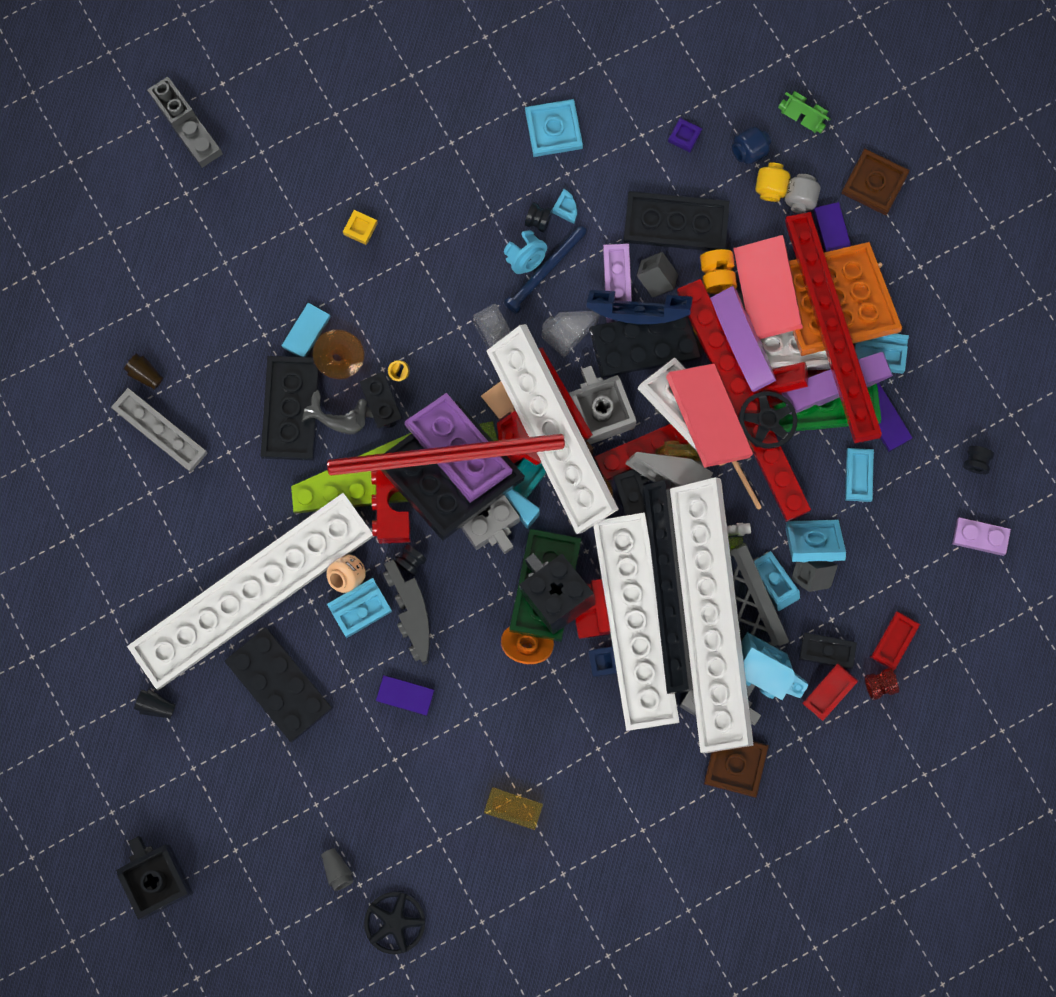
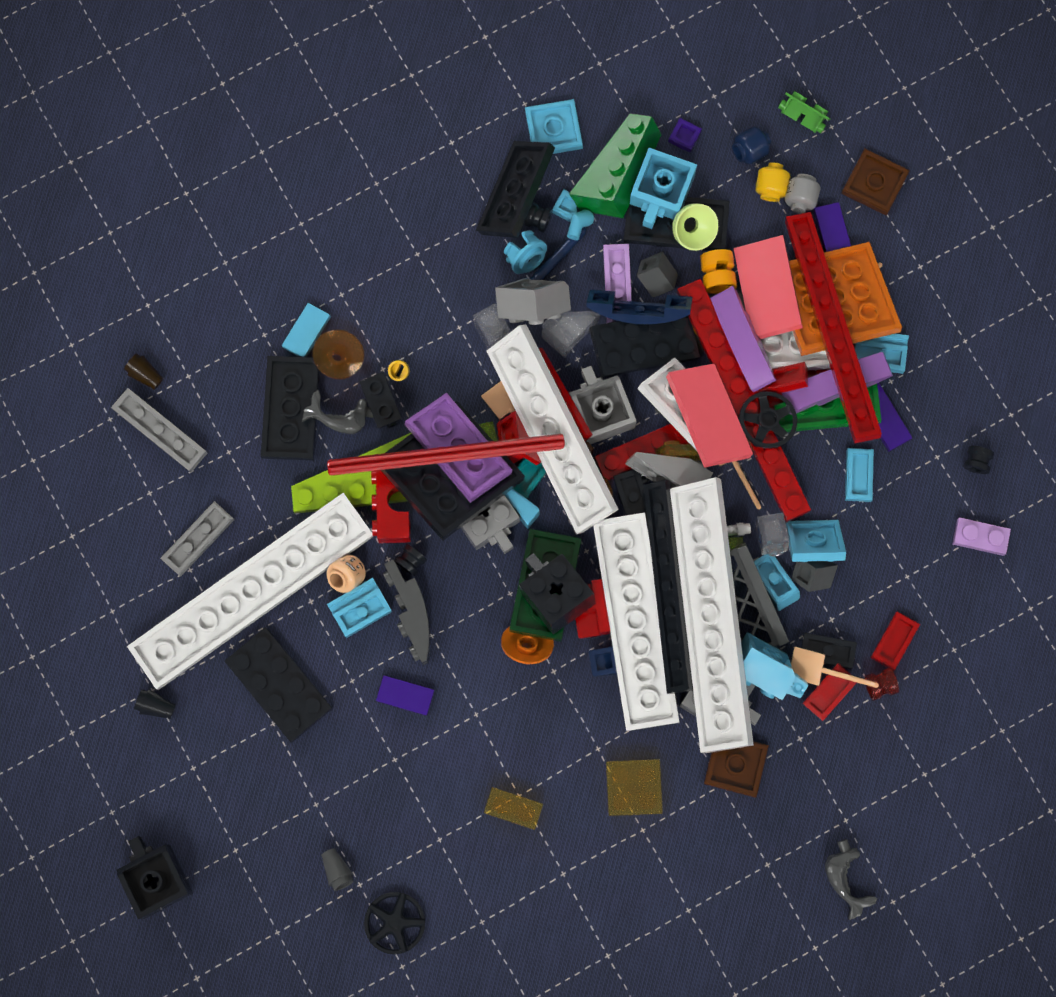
dark grey slope [147,77,223,168] -> none
yellow plate [343,210,378,245] -> none
none -> light grey tile [160,501,235,577]
none -> black plate [476,141,555,238]
none -> light grey hinge [495,278,571,325]
none -> medium azure arm [567,210,594,240]
none -> green wedge [569,113,662,218]
none -> clear yellow plate [606,759,663,816]
none -> medium azure hinge [630,148,697,229]
none -> yellowish green piece [672,203,718,251]
none -> clear brick [755,513,790,556]
none -> light nougat piece [791,646,879,688]
none -> dark grey animal [825,839,877,920]

